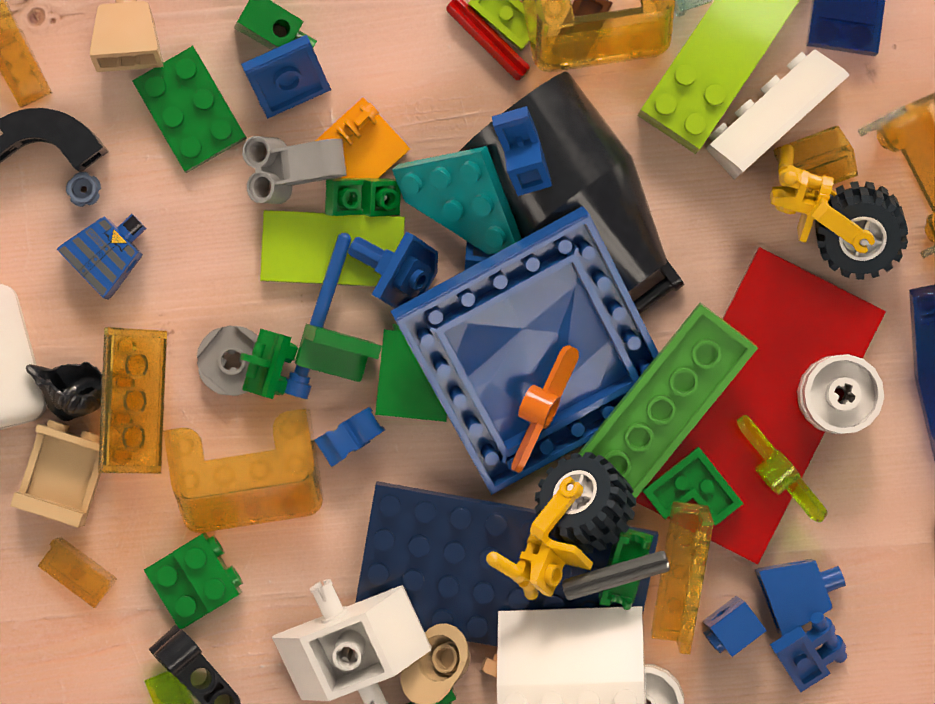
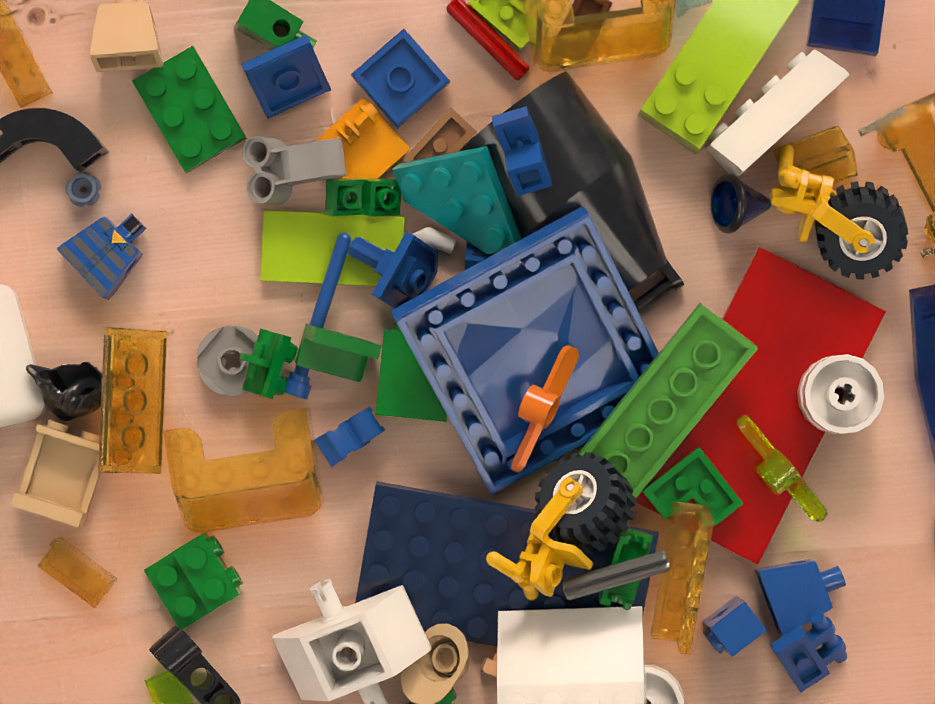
none -> blue plate [351,29,450,129]
none -> medium nougat plate [403,108,477,162]
none -> white arm [413,227,457,255]
none -> hat [710,173,772,234]

